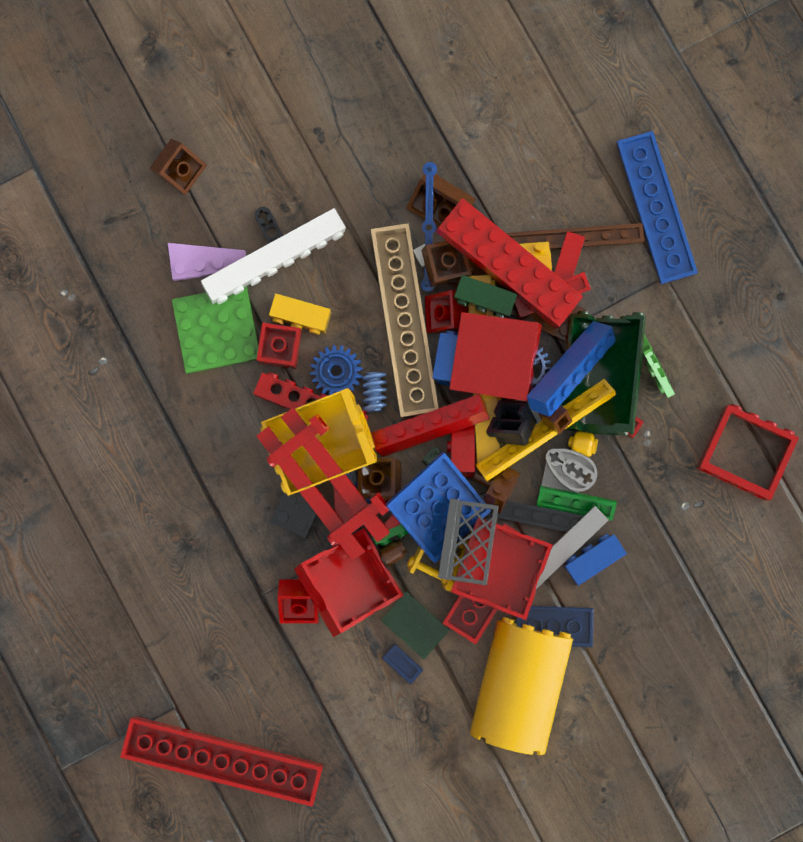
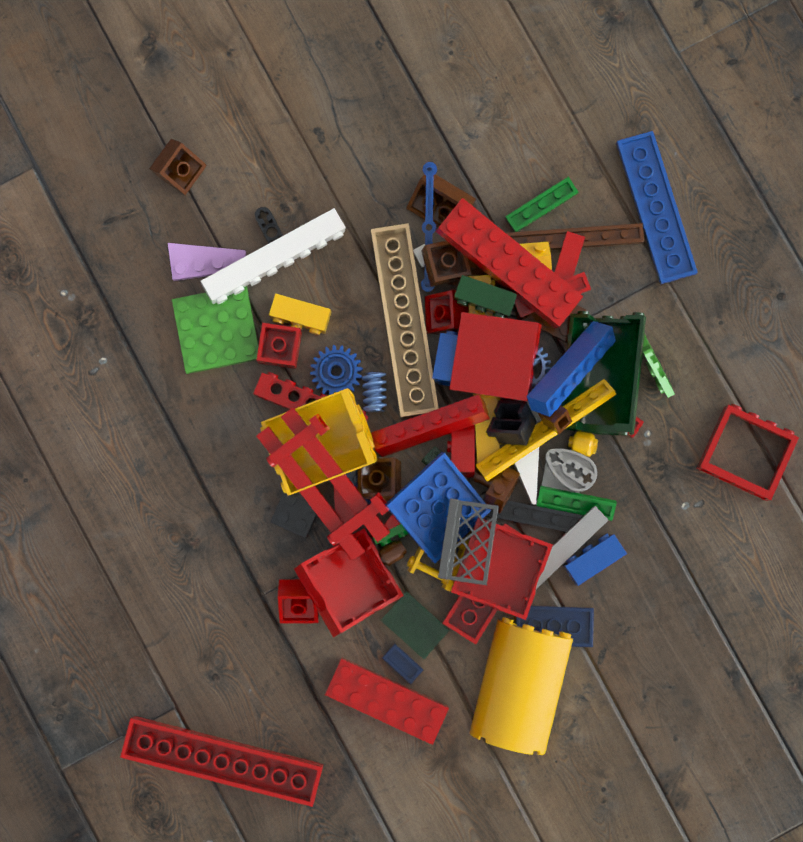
none -> red brick [325,657,449,745]
none -> green plate [505,177,579,232]
none -> white slope [514,447,539,505]

